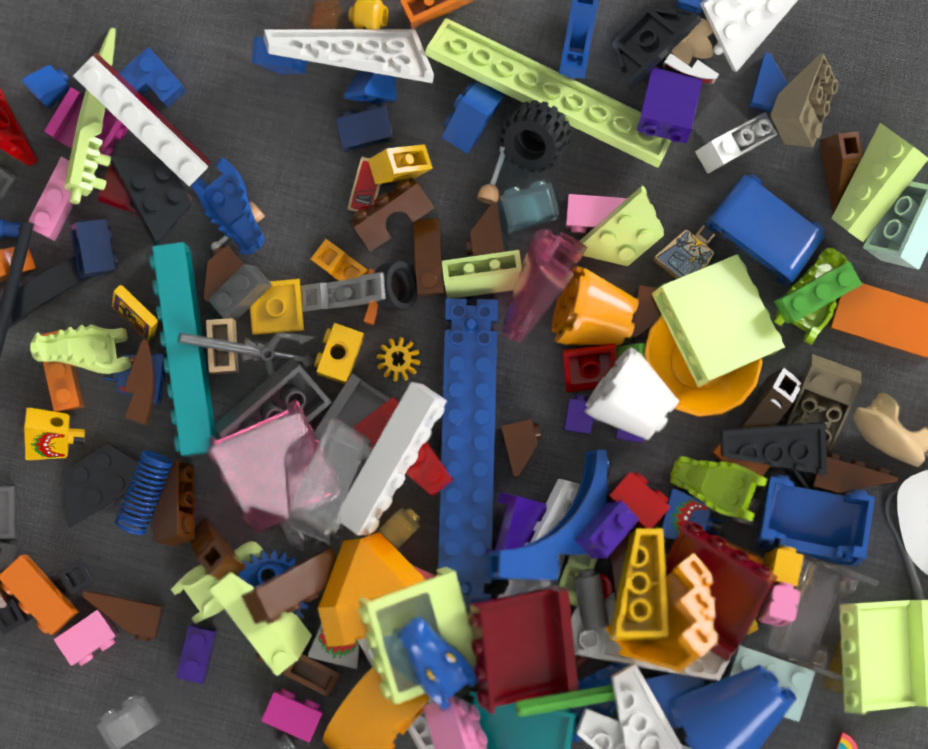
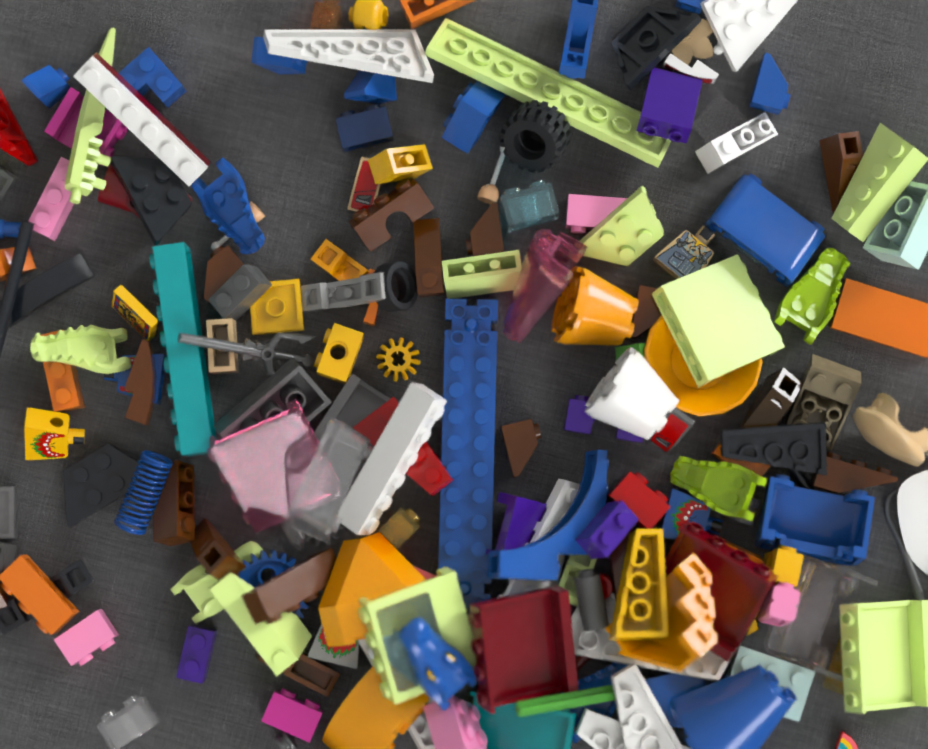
dark blue brick [70,219,117,278] -> none
reddish brown slope [83,590,164,642] -> none
red slope [561,344,617,393] -> none
dark tan slope [770,53,838,148] -> none
bright green brick [774,261,862,324] -> none
none -> slope [648,407,695,454]

